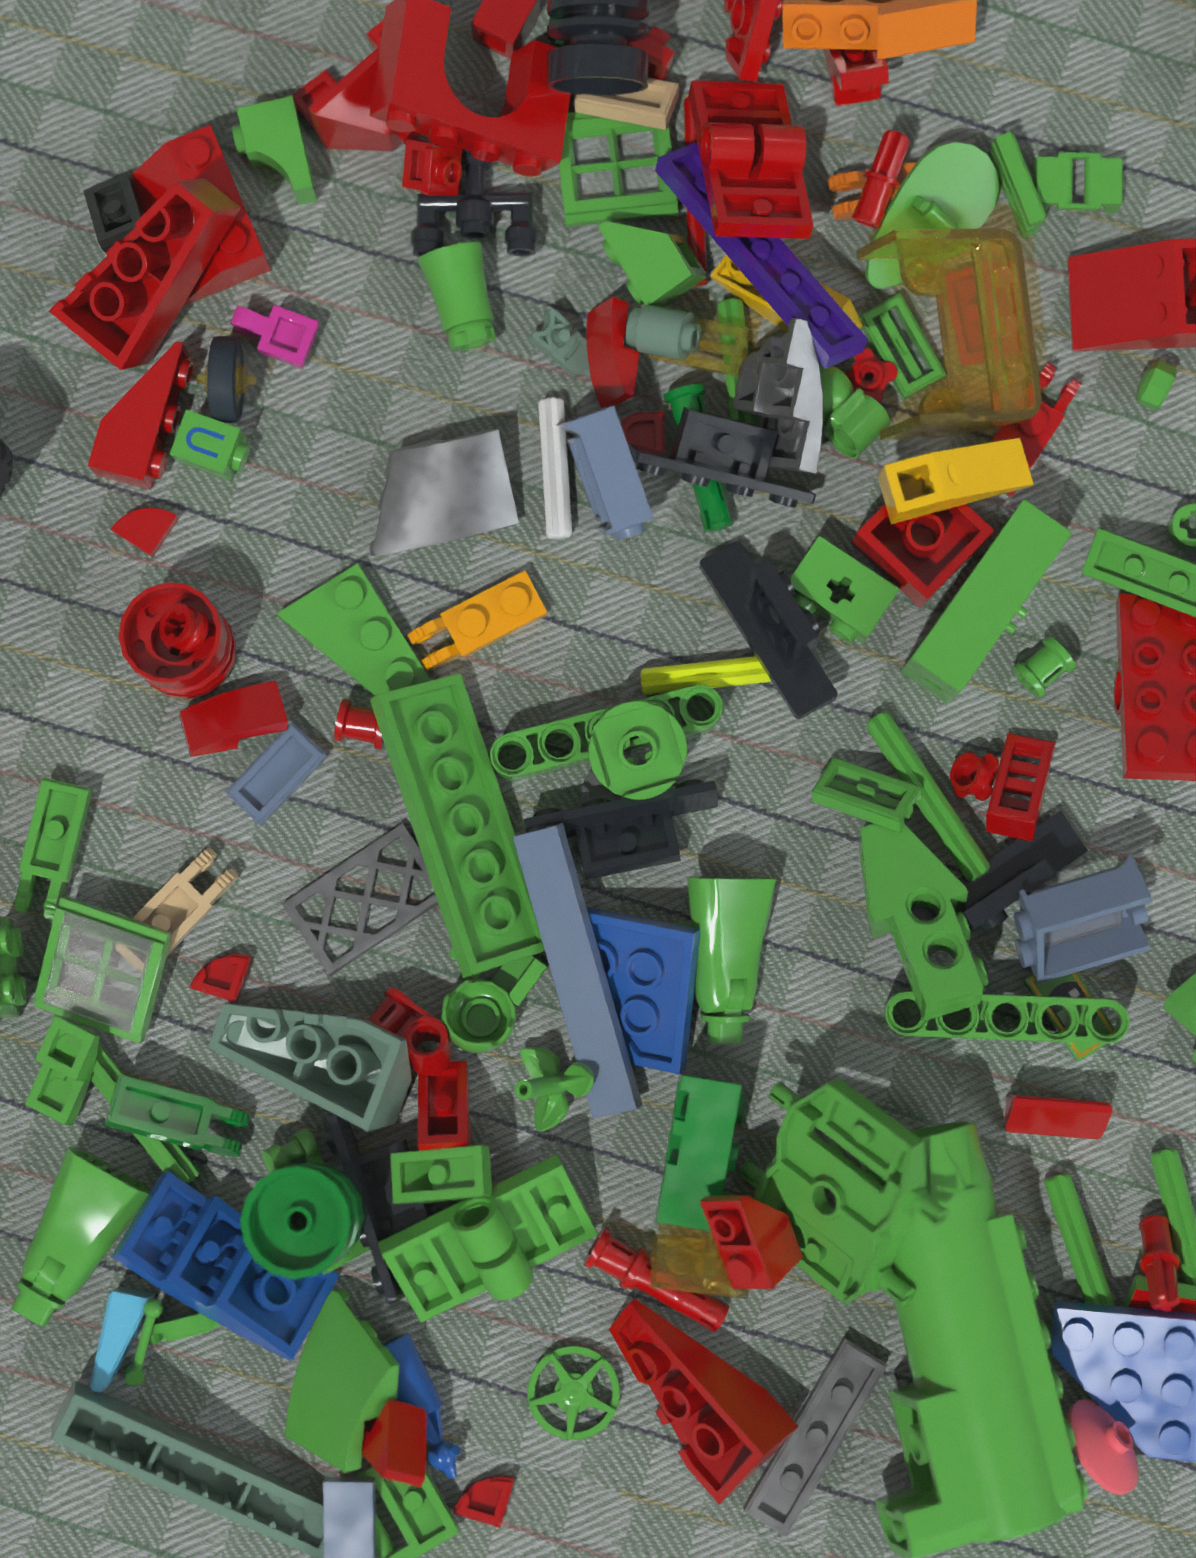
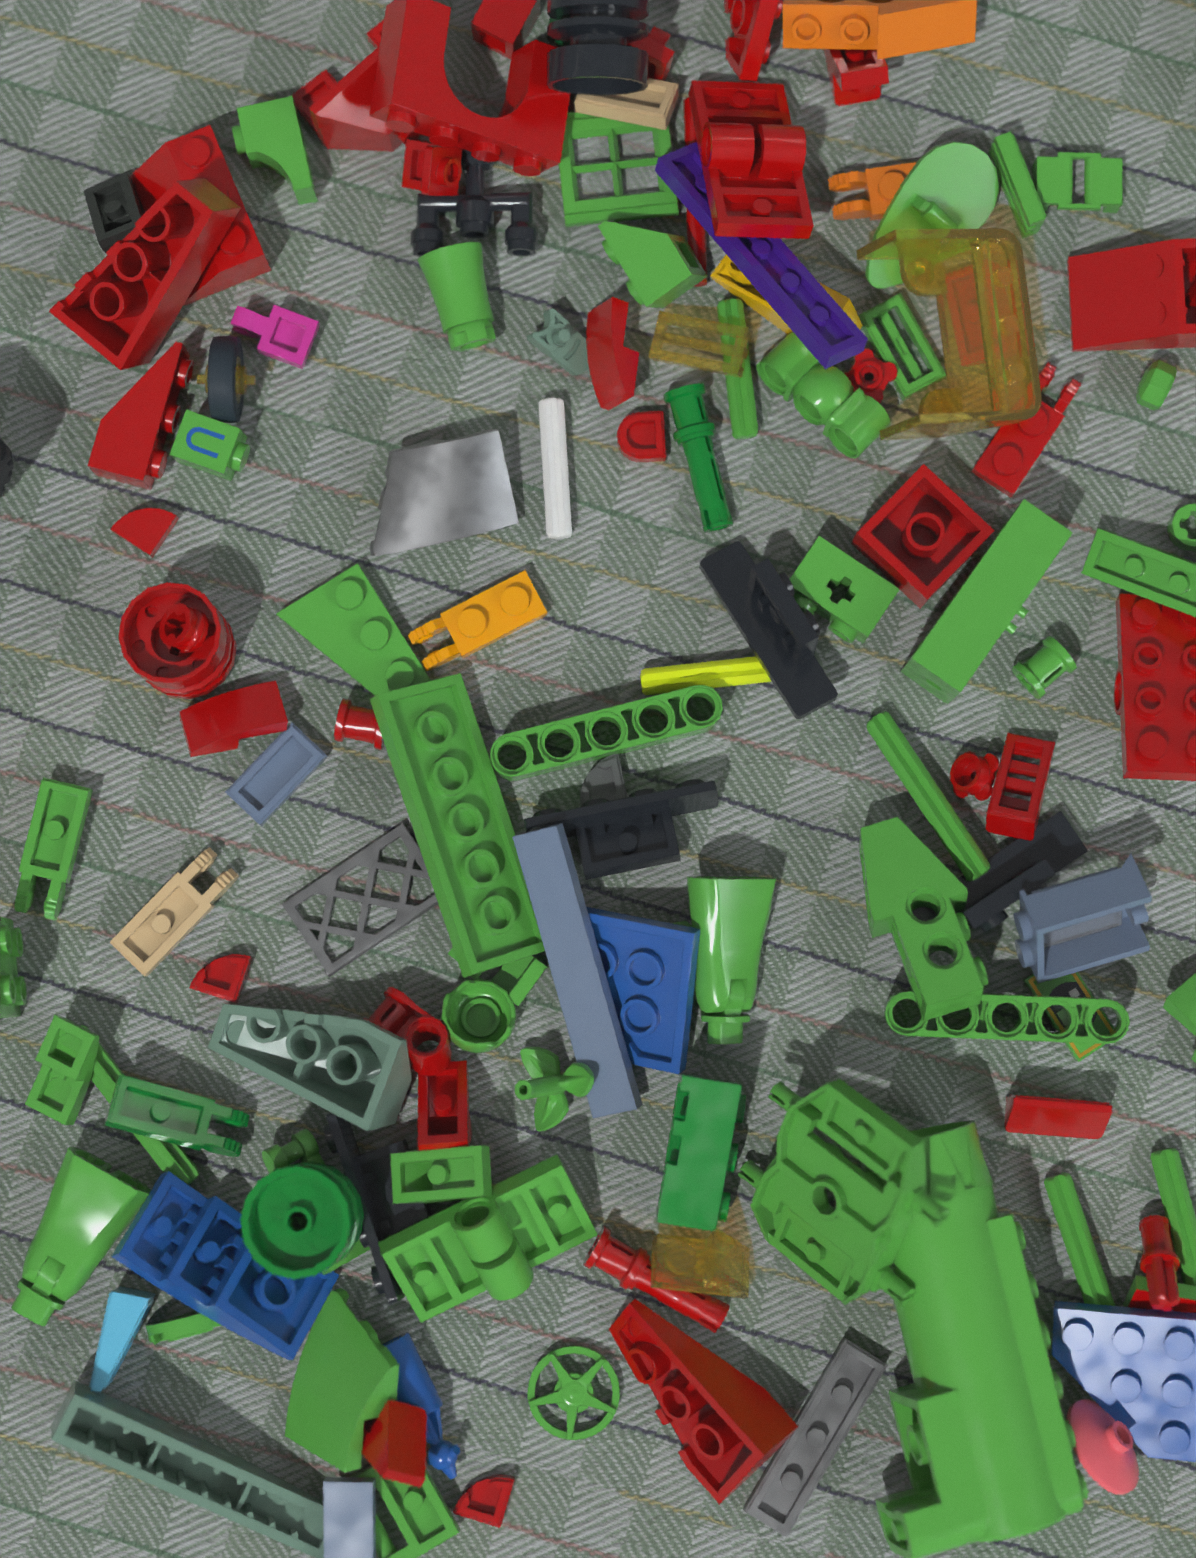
clear piece [34,896,171,1044] -> none
bright green hinge [124,1299,163,1386] -> none
sand blue window [555,406,653,540] -> none
bright green plate [588,701,687,800] -> none
sand green brick [626,305,701,360] -> none
black bracket [627,407,816,508] -> none
red slope [700,1195,803,1289] -> none
flat silver slope [732,318,823,474] -> none
bright green tile [811,757,922,832] -> none
red axle [851,130,910,229] -> none
yellow slope [878,438,1033,524] -> none

